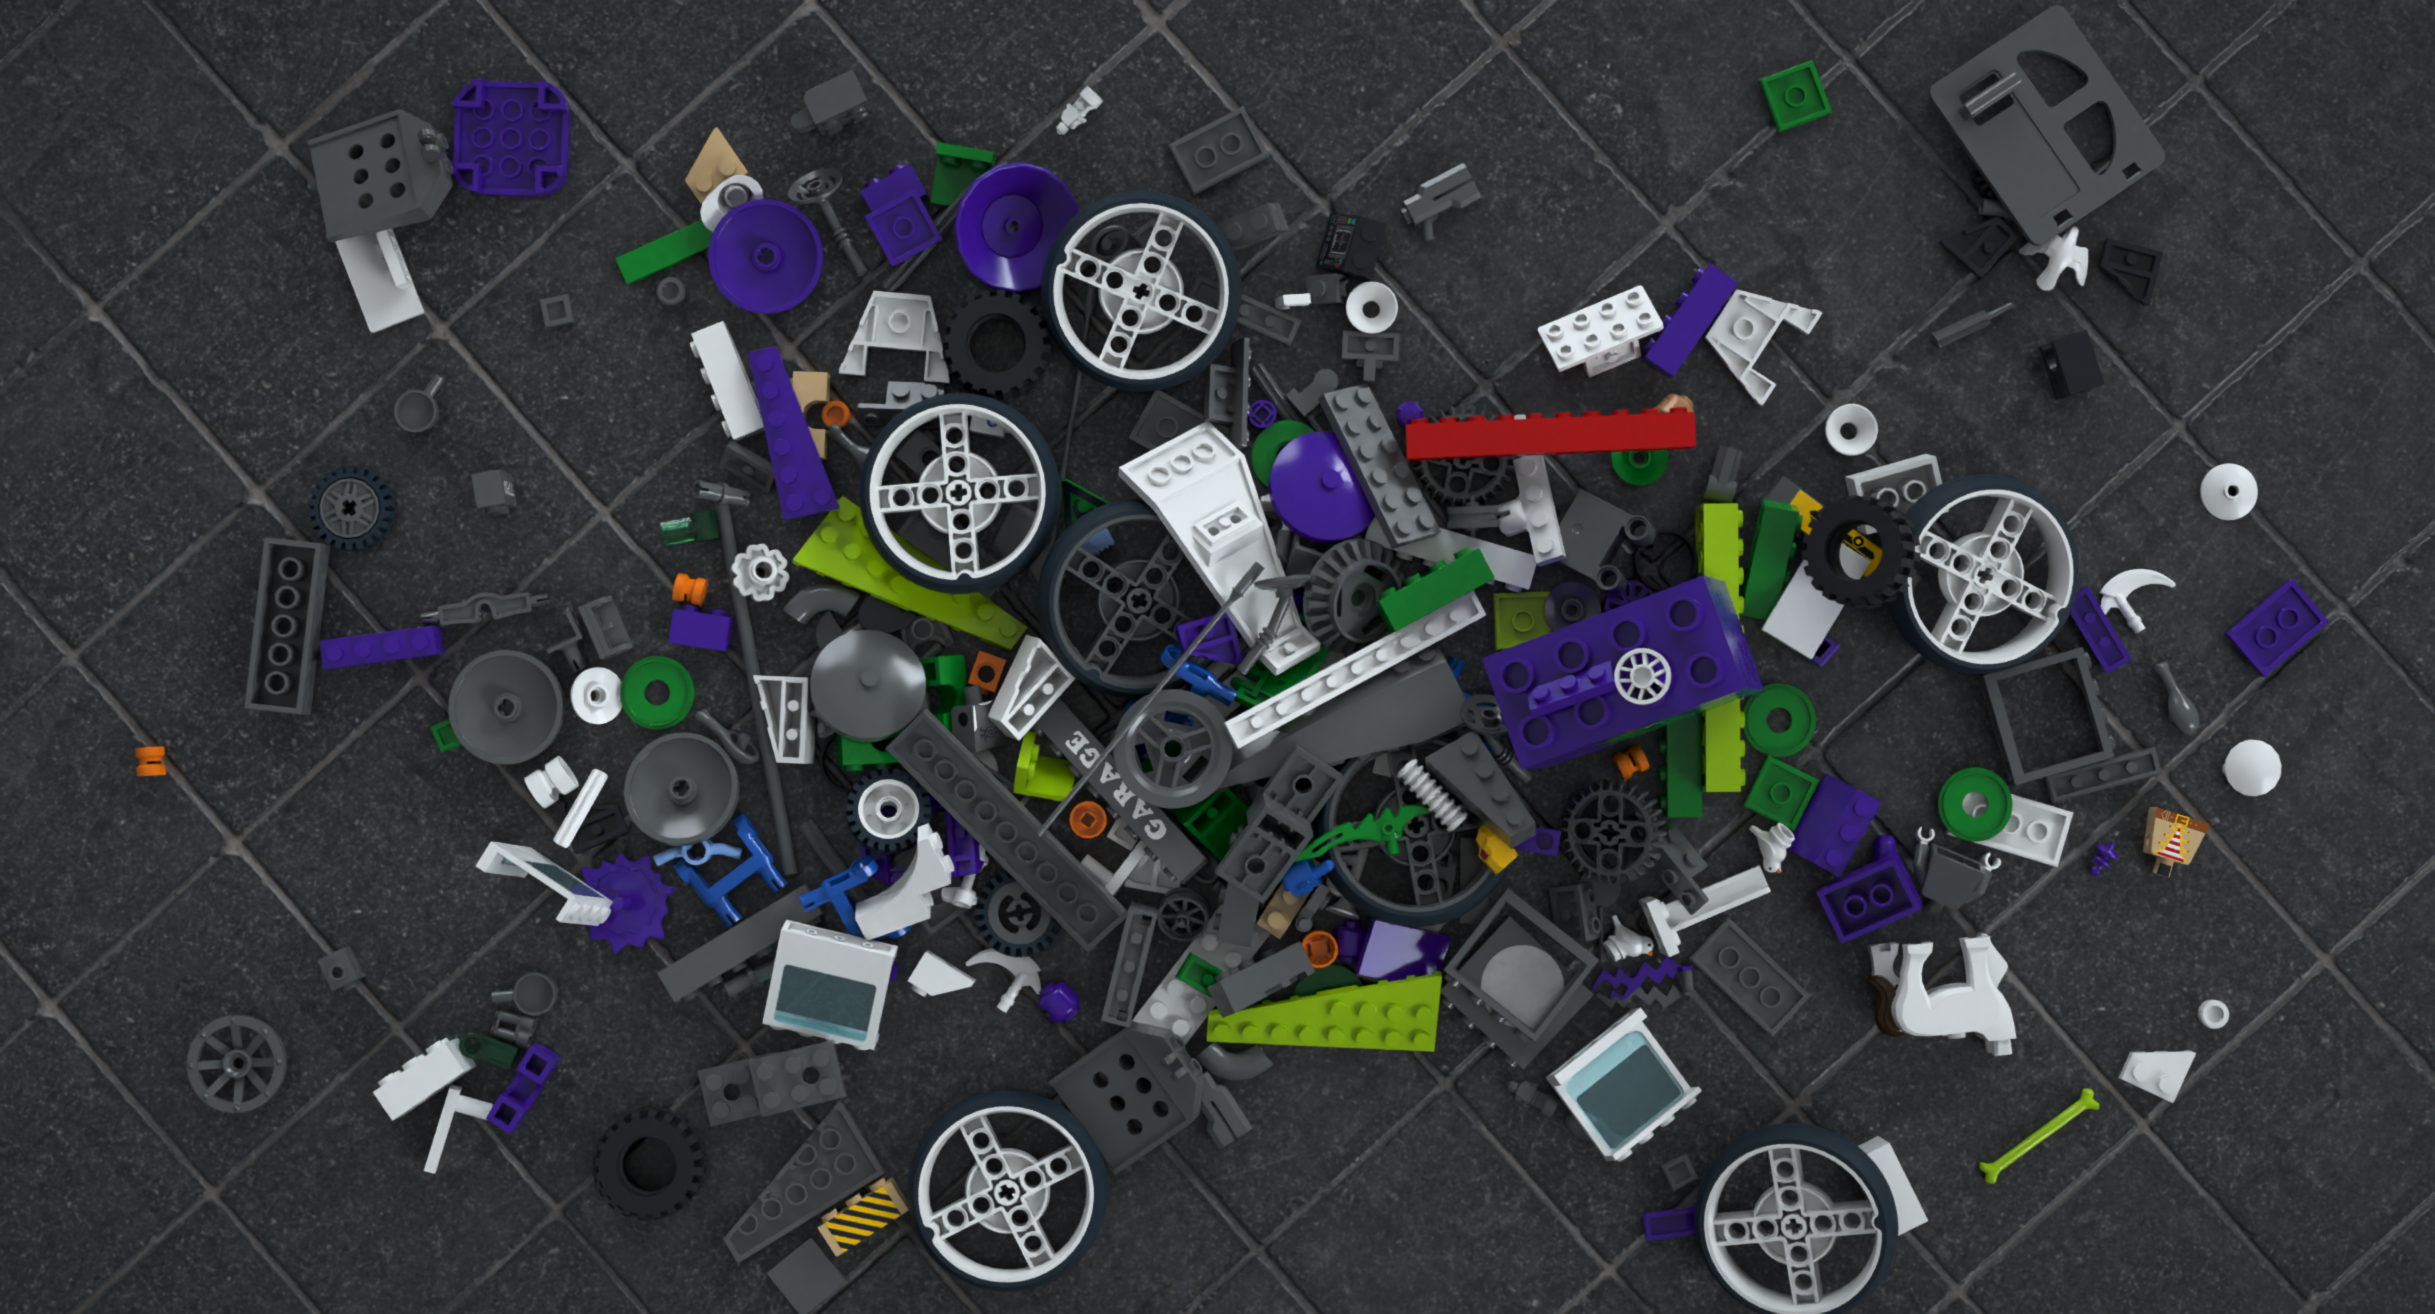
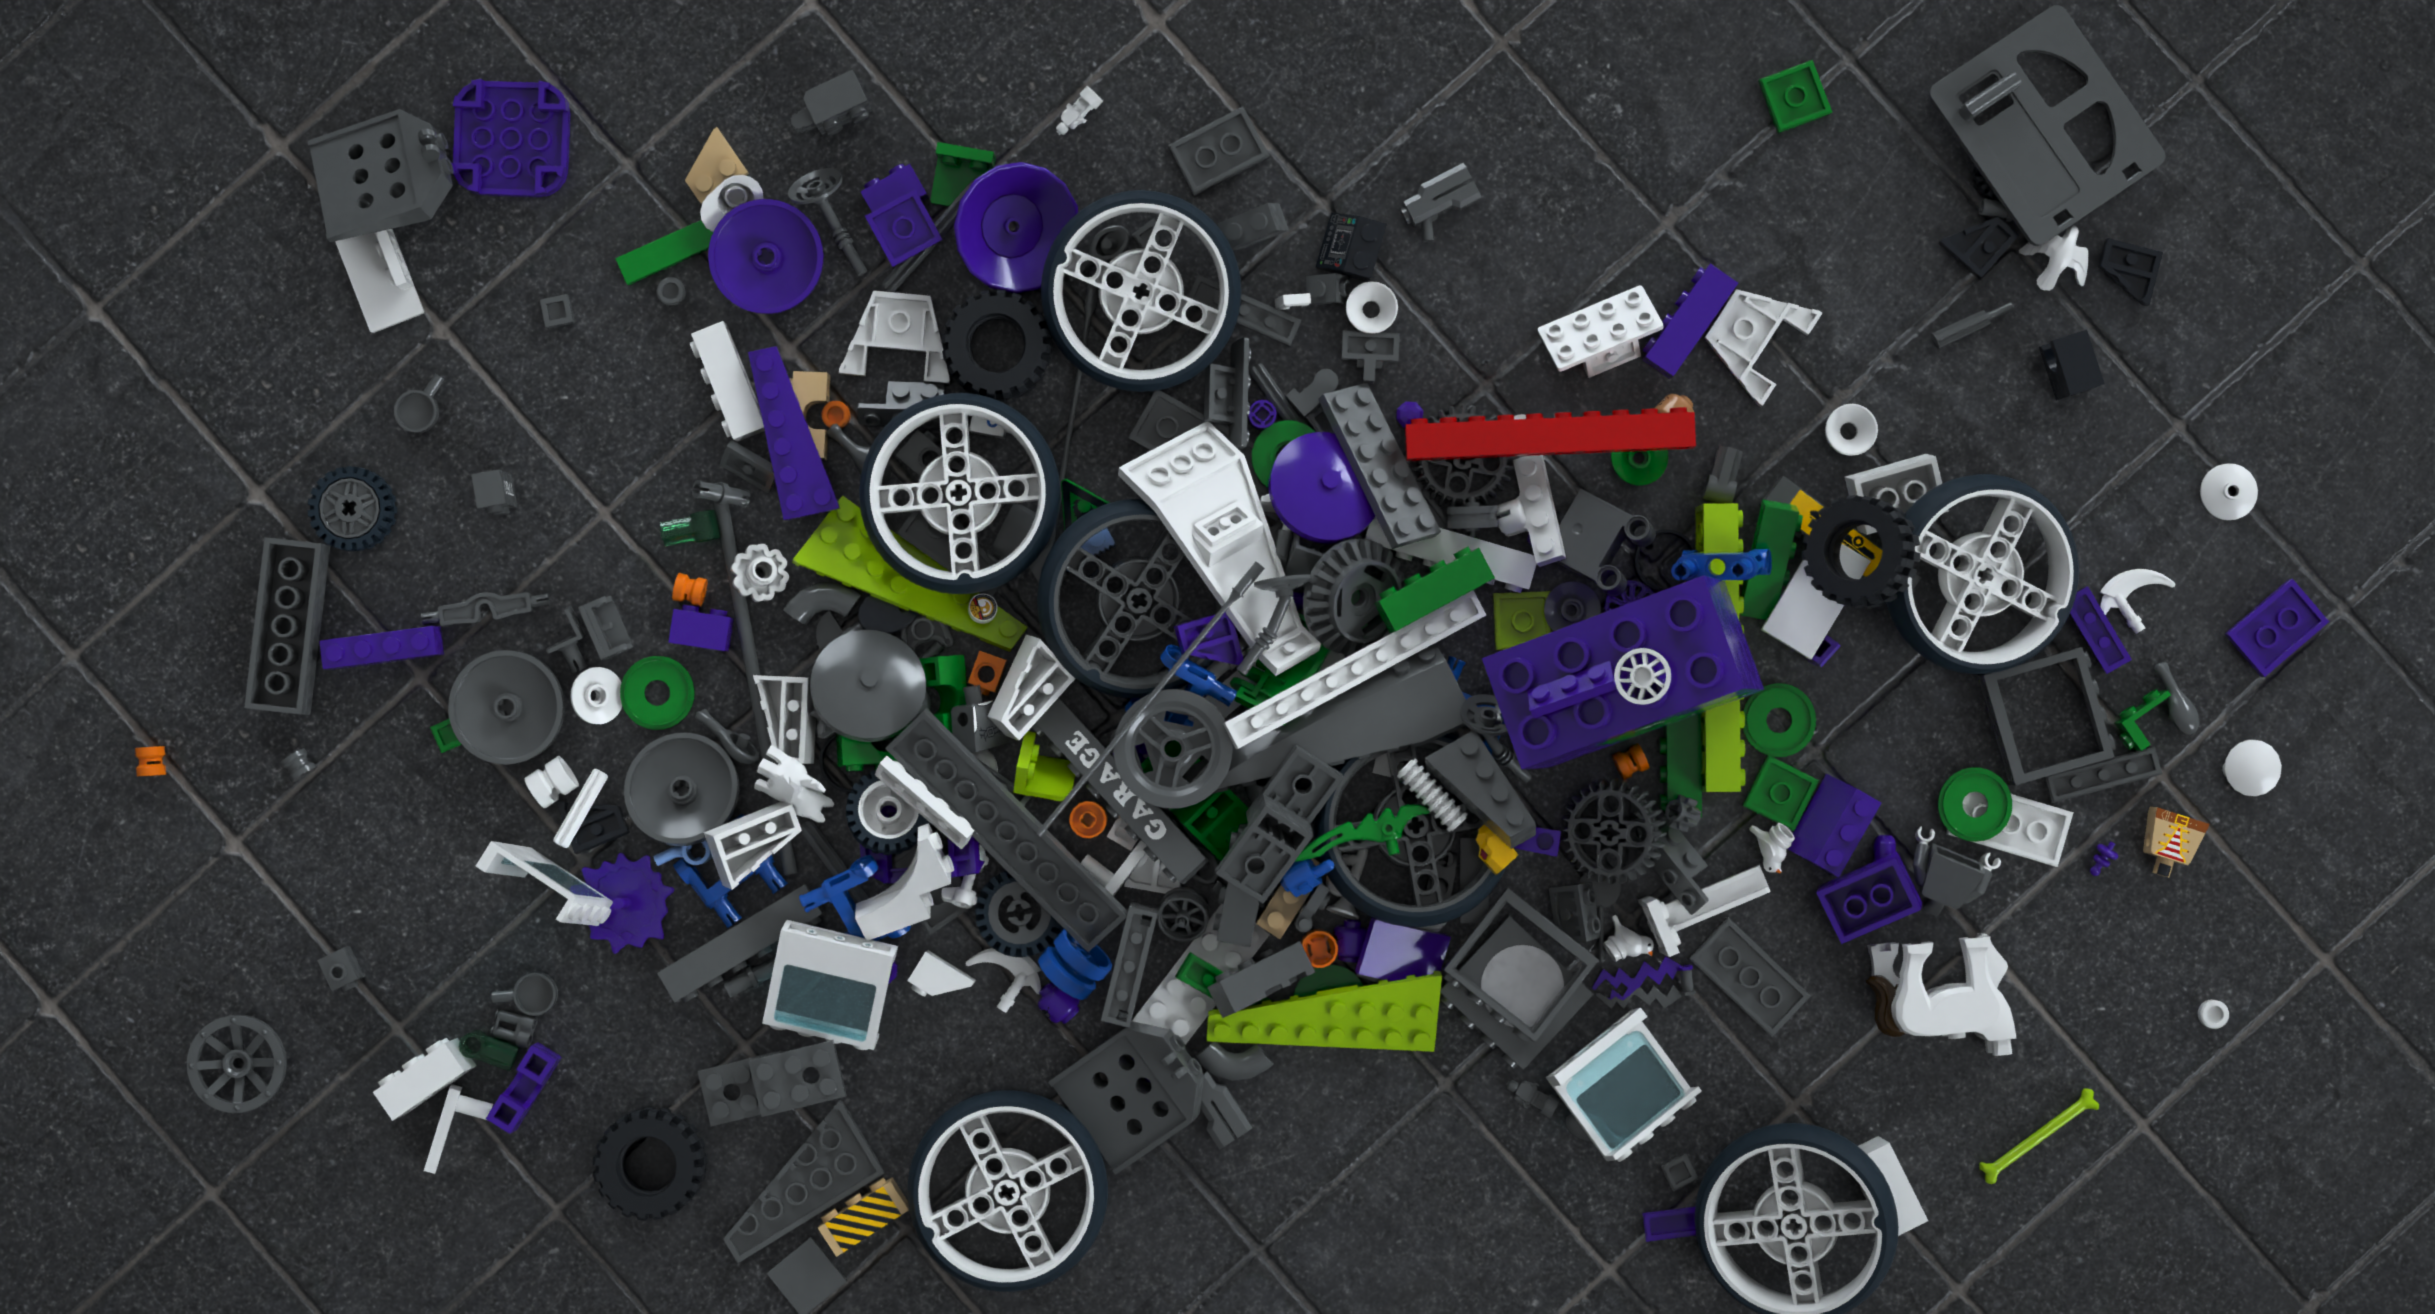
white wing [2118,1050,2196,1103] -> none
none -> dark grey wheel [280,748,317,783]
none -> white wedge [704,802,802,890]
none -> white animal [754,745,834,823]
none -> white plate [875,756,974,849]
none -> tile [968,594,997,624]
none -> blue wheel [1038,928,1112,1000]
none -> dark grey gear [1665,795,1701,832]
none -> blue connector [1671,549,1772,581]
none -> green bracket [2114,689,2171,751]

